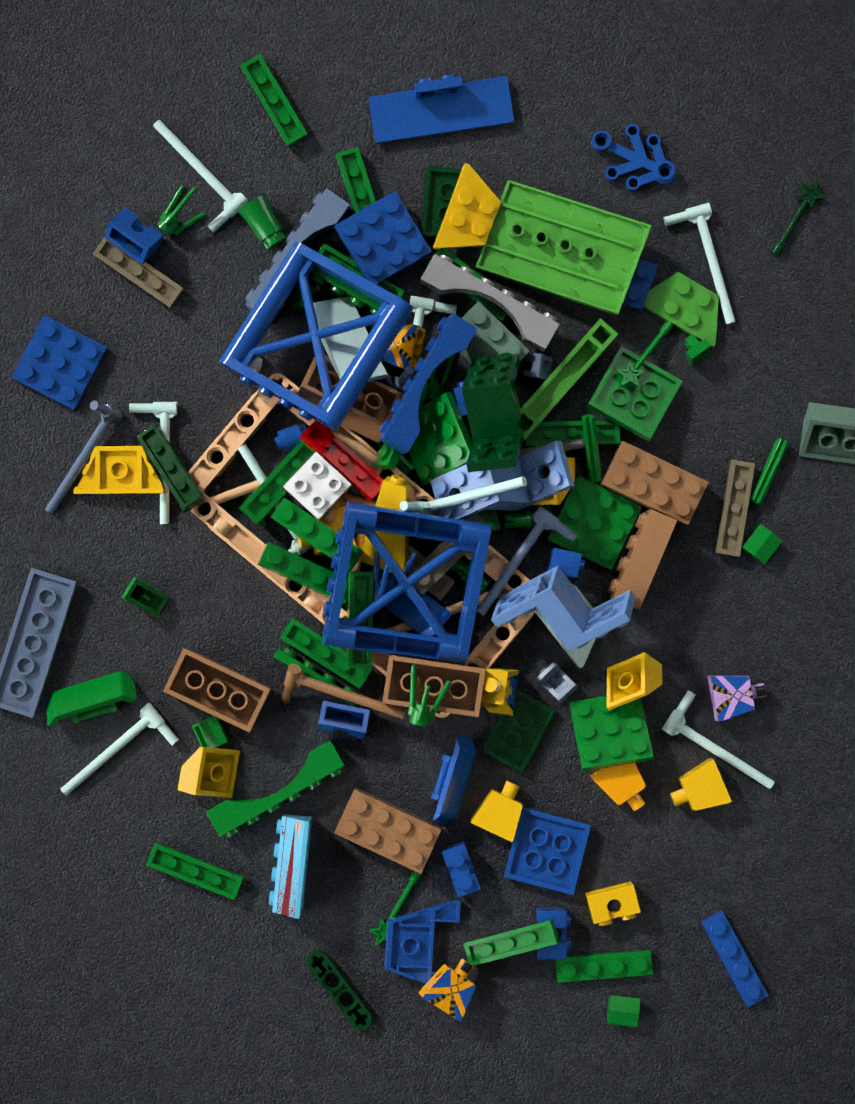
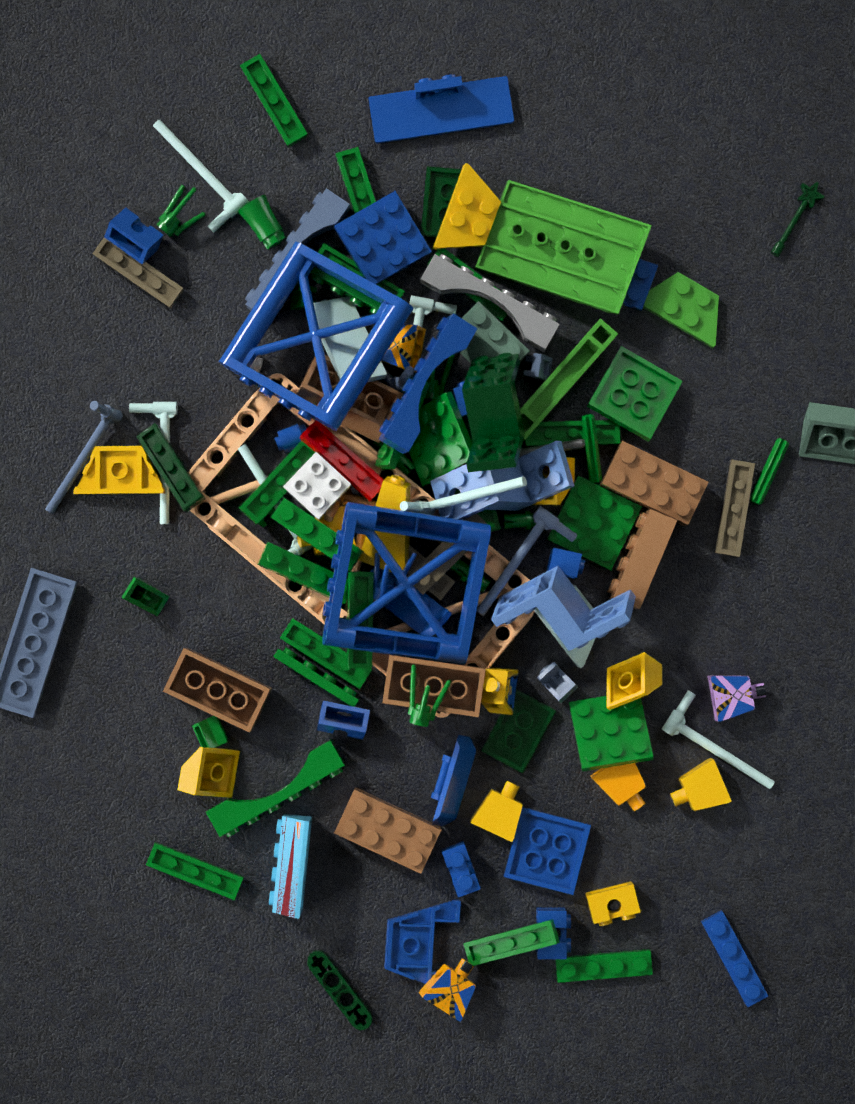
blue plate [11,315,108,411] -> none
green piece [46,671,137,727] -> none
light aqua bar [61,702,179,796] -> none
medium nougat bar [281,664,406,719] -> none
green piece [369,871,423,946] -> none
blue plant [592,124,676,191] -> none
green piece [607,995,640,1027] -> none
green piece [616,320,674,388] -> none
light aqua bar [663,203,735,324] -> none
green tile [685,334,711,366] -> none
green piece [742,524,782,564] -> none

